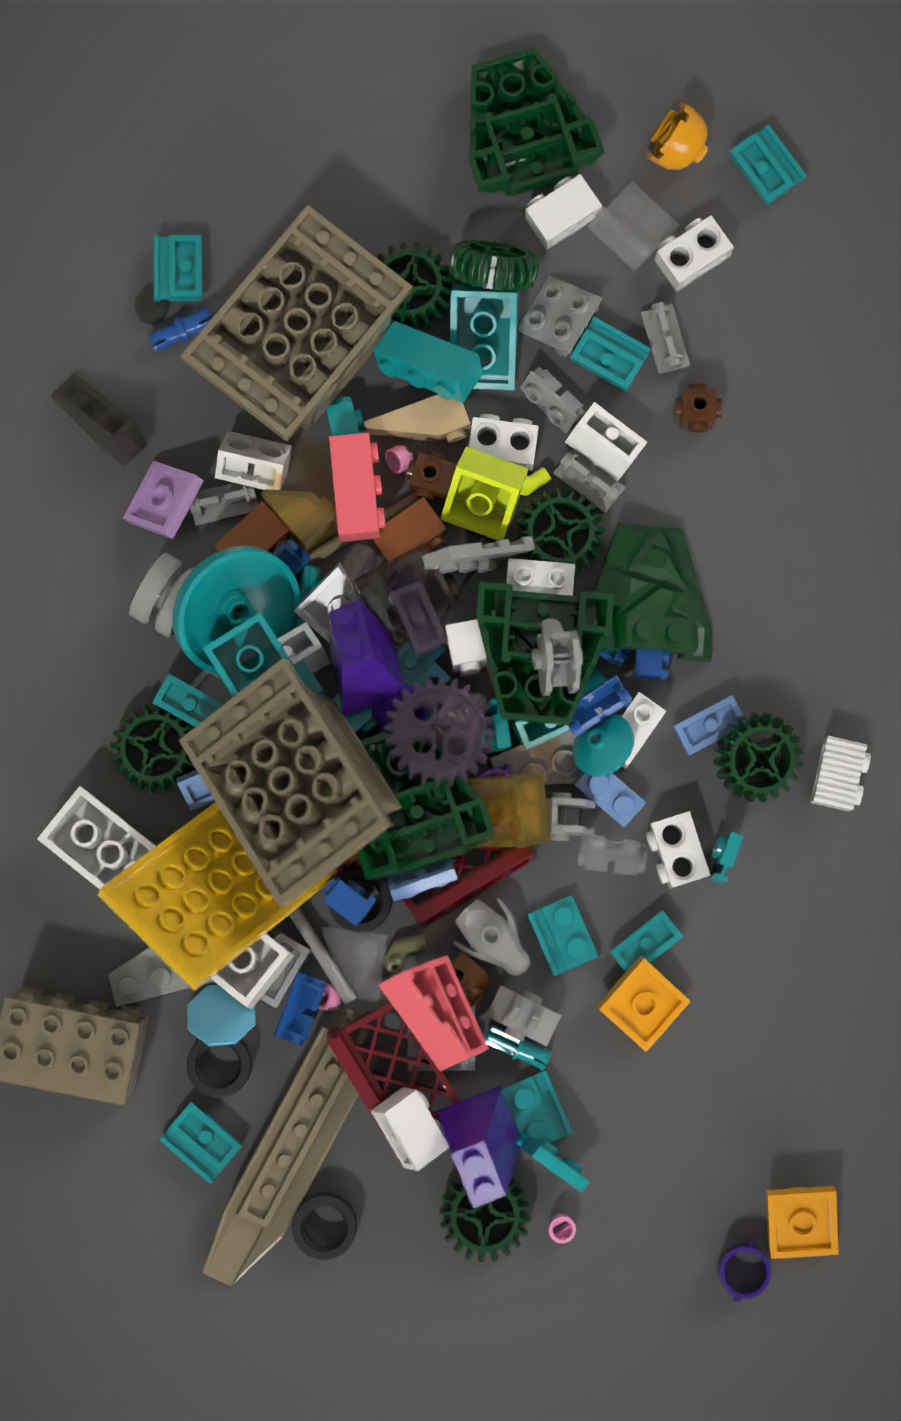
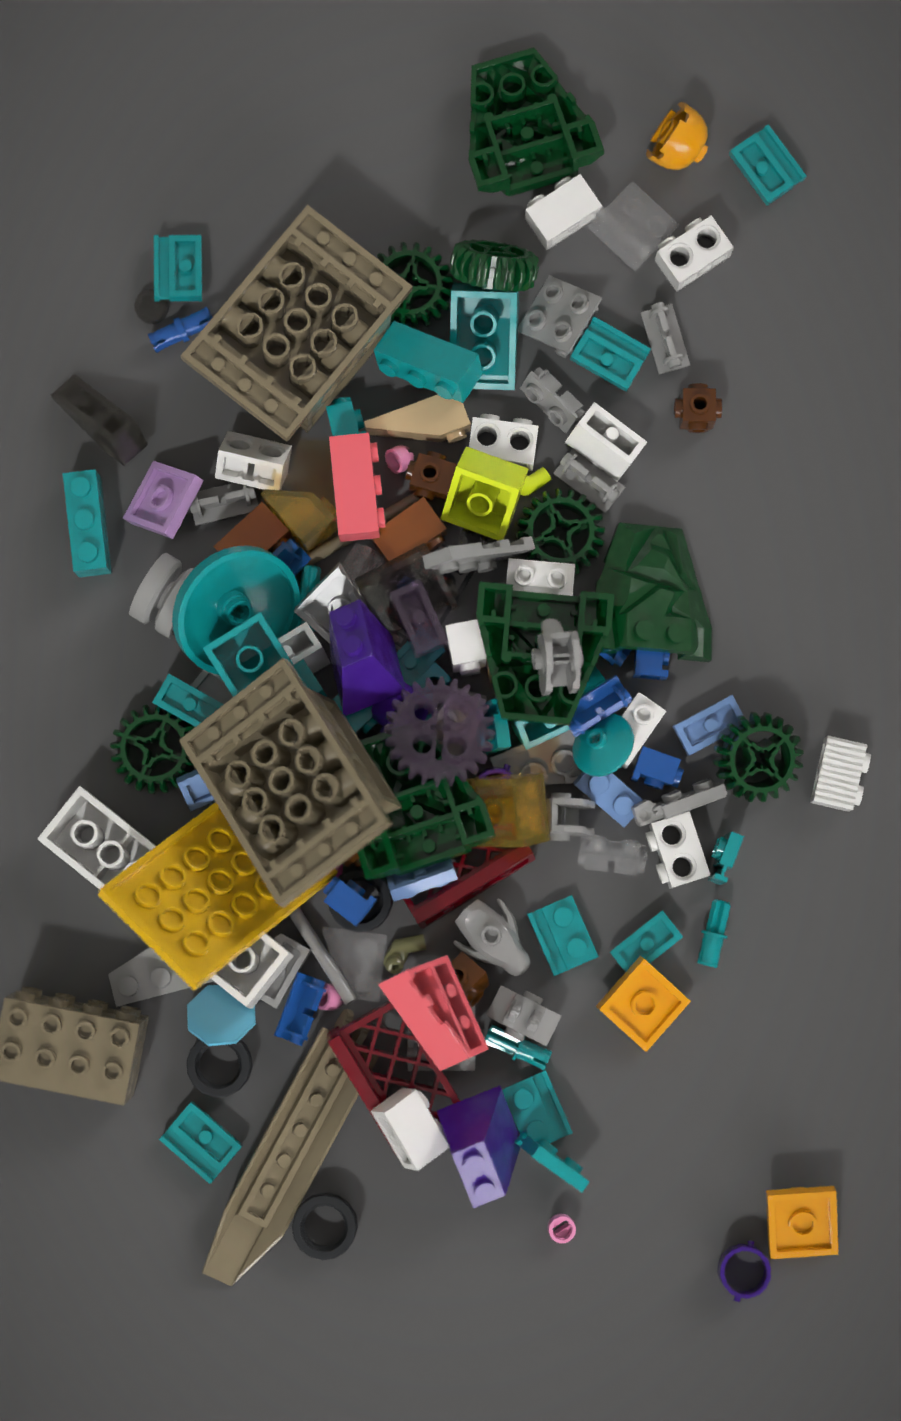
dark green gear [439,1177,531,1262] -> none
none -> teal brick [63,469,112,578]
none -> blue brick [630,746,684,790]
none -> light grey hinge [631,779,727,827]
none -> teal axle [696,899,731,968]

